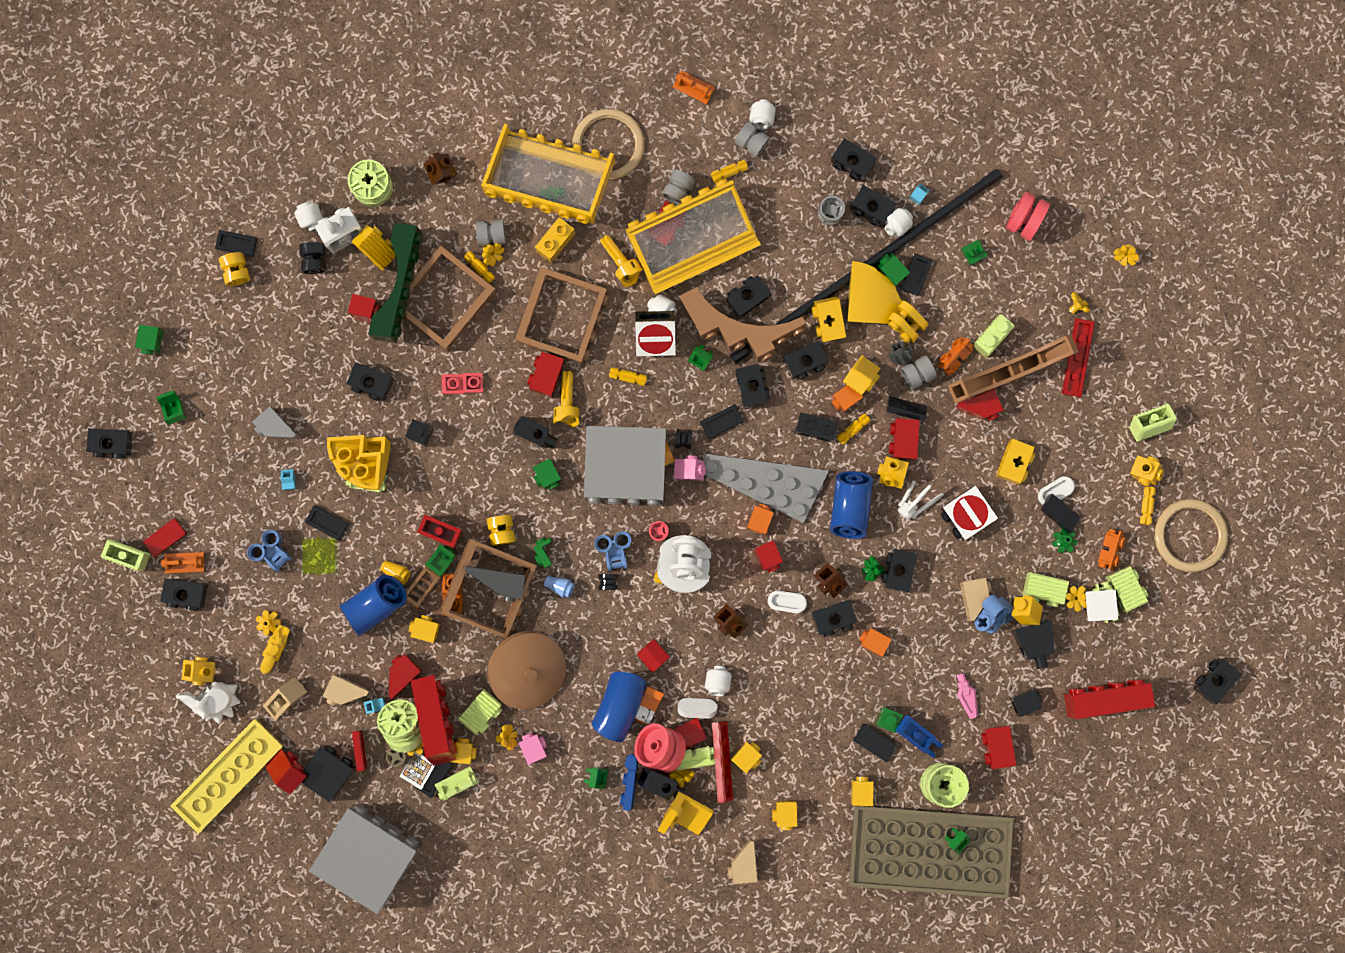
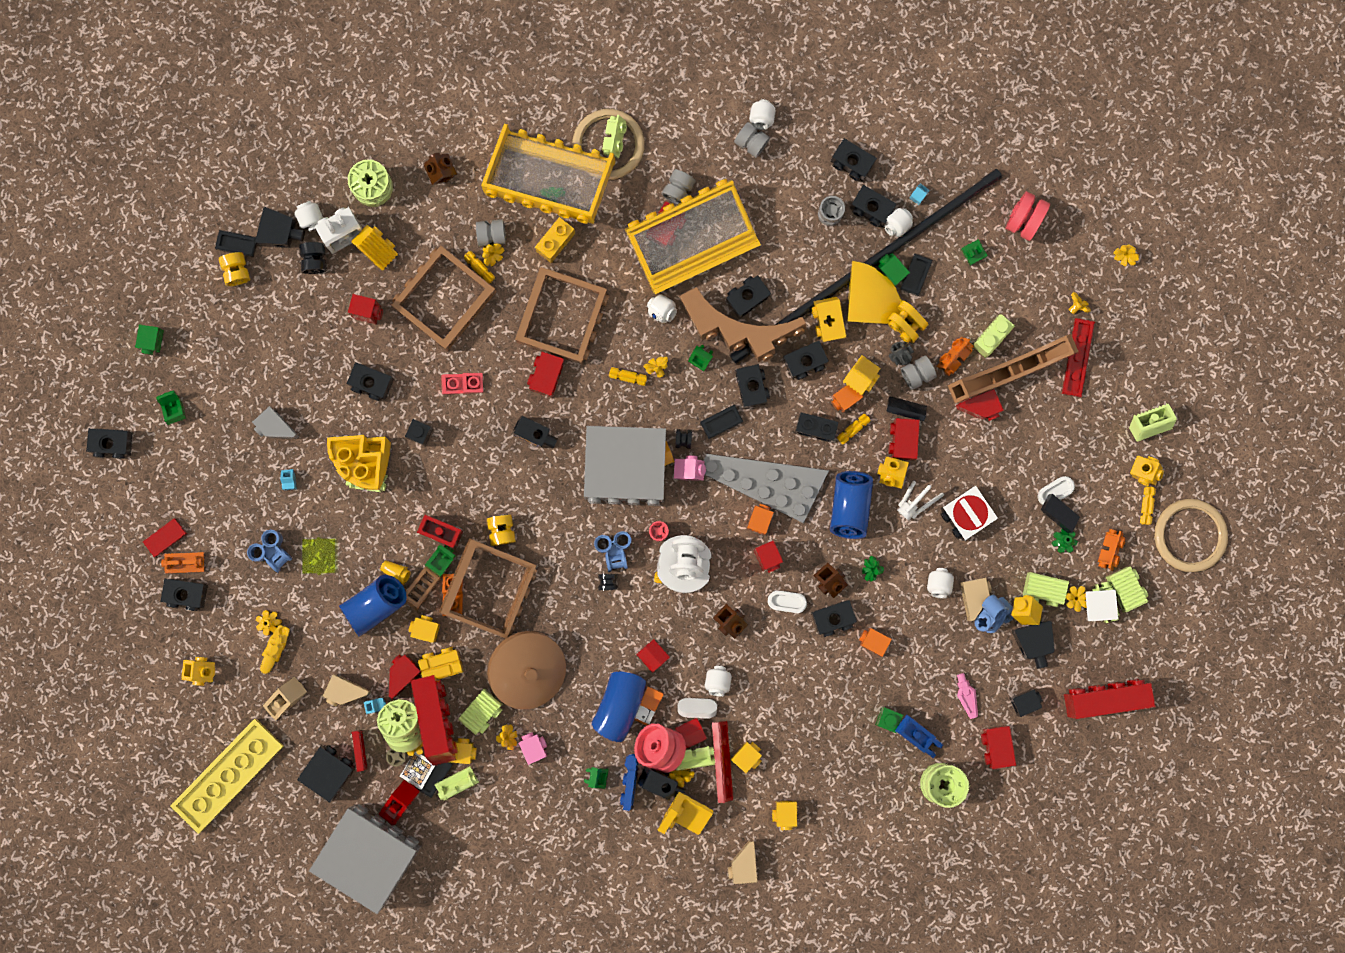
yellowish green brick [101,539,151,571] -> none
white head [176,682,240,724] -> none
red brick [266,749,306,795] -> none
black tile [305,505,349,541] -> none
dark green arch [368,223,423,343] -> none
dark grey slope [463,565,525,602] -> none
green brick [533,458,562,491] -> none
green bracket [533,537,553,568] -> none
light blue cone [544,575,575,598] -> none
yellow piece [553,371,580,427] -> none
yellow piece [600,235,643,287] -> none
piece [635,311,675,356] -> none
orange hinge [673,70,715,105] -> none
yellow axle [711,160,748,183] -> none
dark tan plate [849,806,1013,899] -> none
yellow brick [851,776,873,806] -> none
black tile [853,724,897,762] -> none
black brick [882,549,917,593] -> none
green tile [945,828,972,855] -> none
yellow brick [996,439,1035,485] -> none
black brick [1193,659,1242,705] -> none
none -> black torso [255,207,305,248]
none -> red slope [378,780,420,826]
none -> yellow brick [418,647,464,680]
none -> yellowish green hinge [602,115,627,158]
none -> yellow plant [643,357,668,378]
none -> white head [927,568,954,598]

